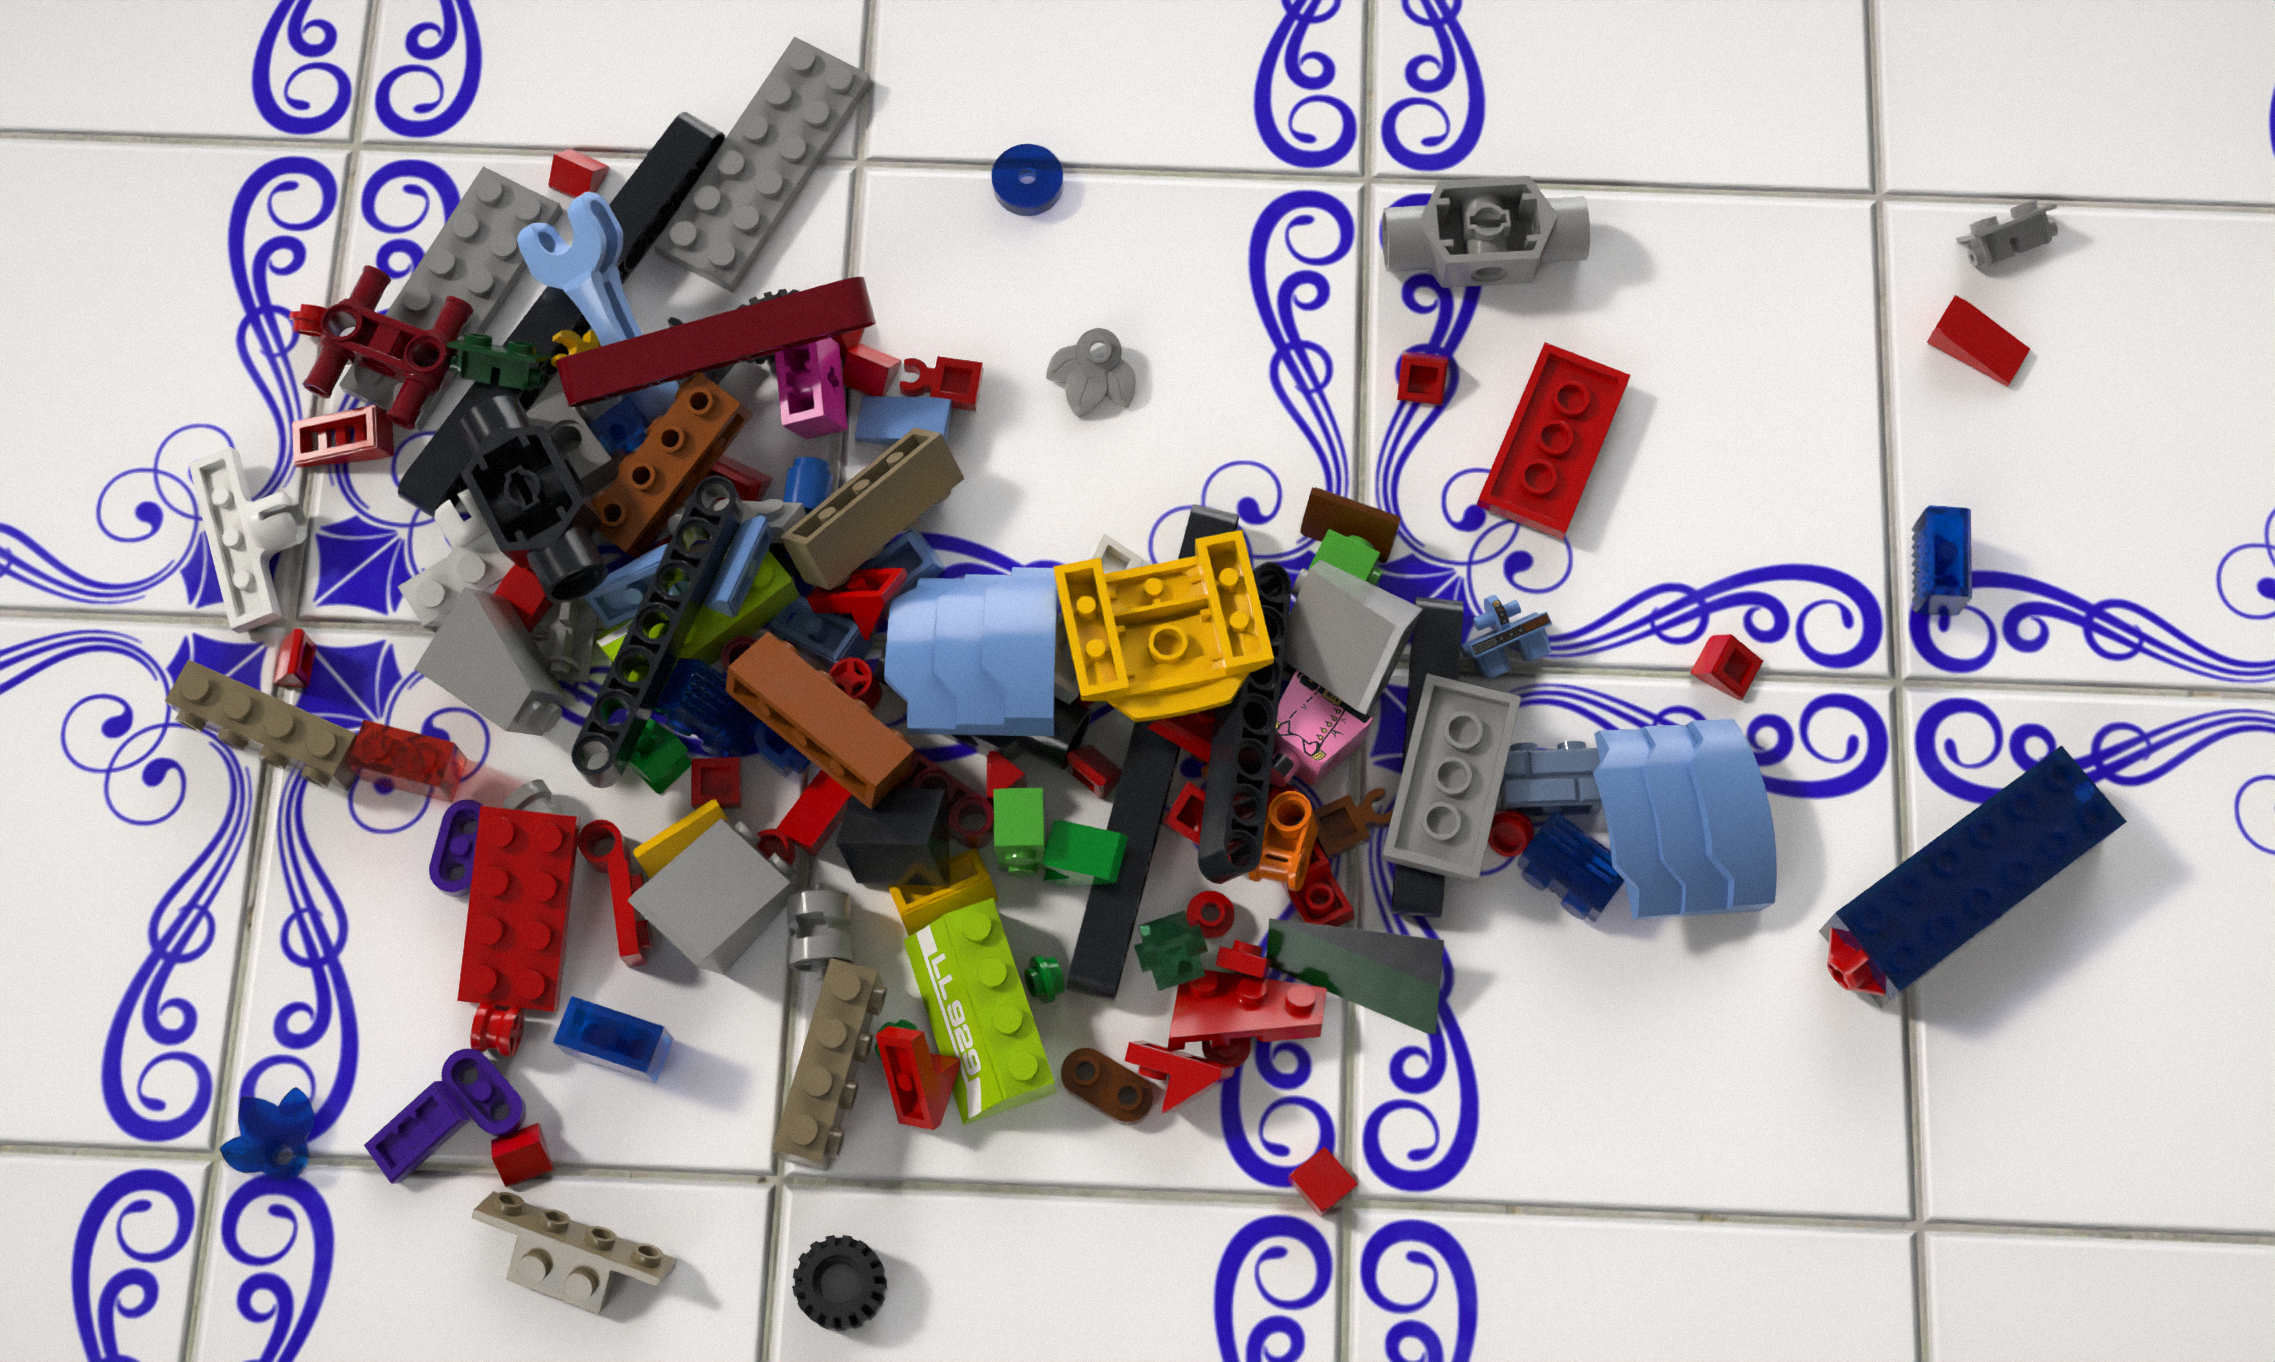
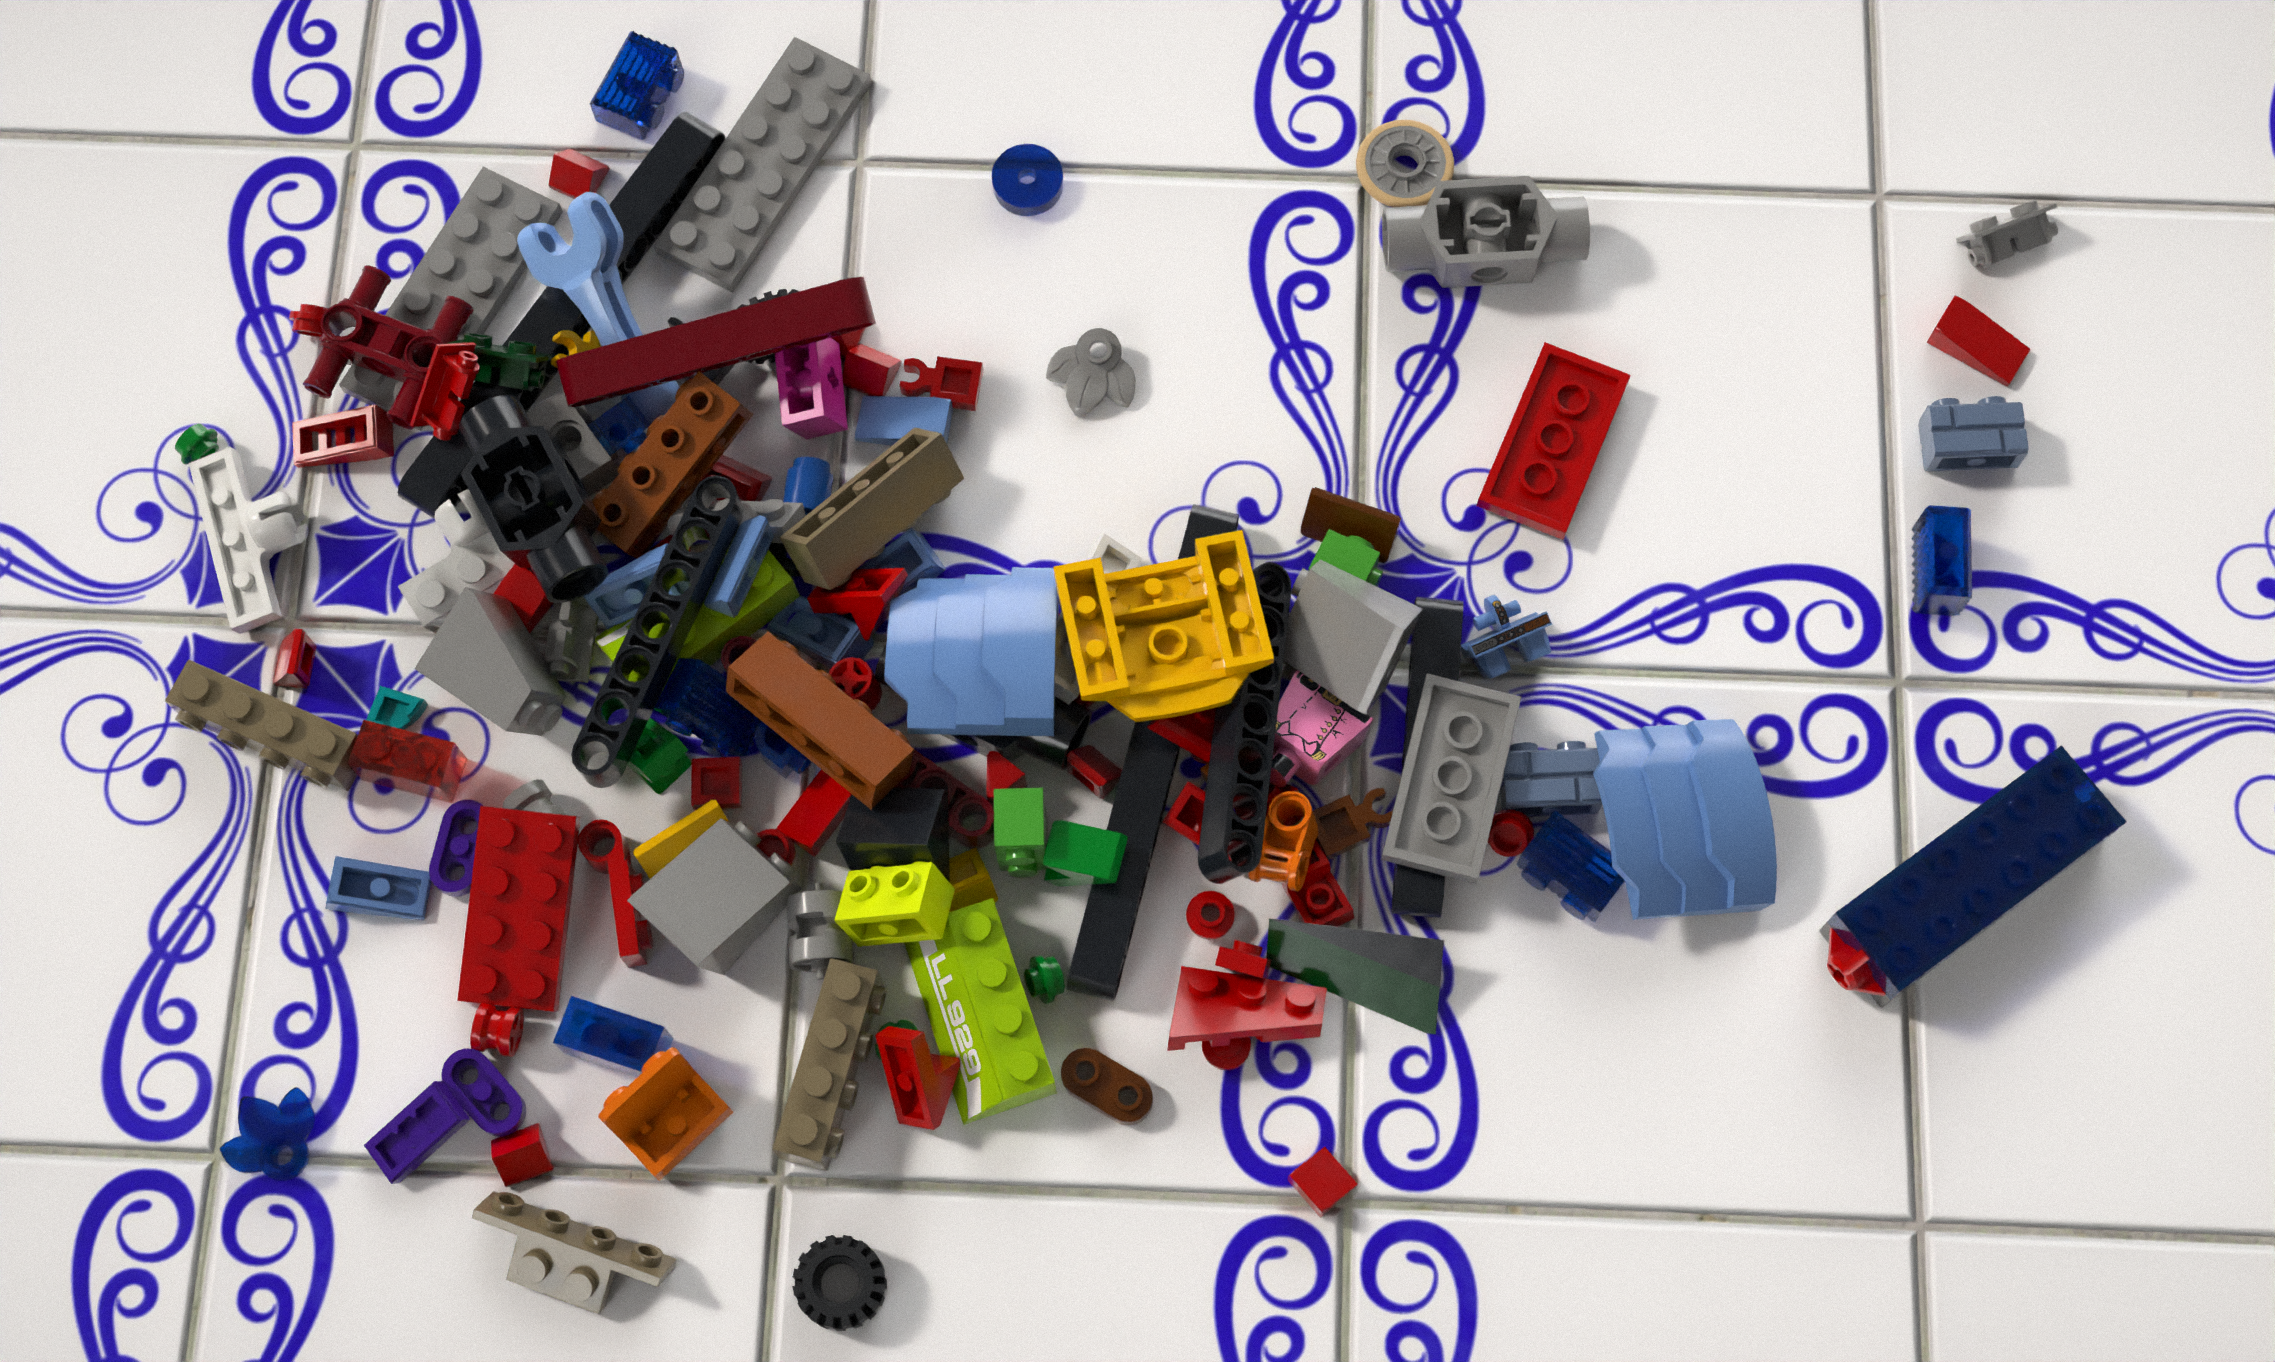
red slope [1124,1040,1235,1114] -> none
clear green brick [1134,910,1208,991] -> none
red slope [1397,351,1449,405] -> none
red slope [1691,634,1763,700] -> none
none -> green plate [175,423,219,465]
none -> medium blue slope [325,856,432,920]
none -> teal tile [362,686,428,736]
none -> red hinge [410,342,480,441]
none -> clear blue brick [589,31,685,140]
none -> orange bracket [598,1047,733,1181]
none -> neon yellow brick [834,861,955,947]
none -> light grey wheel [1356,120,1454,207]
none -> sand blue brick [1918,396,2029,471]

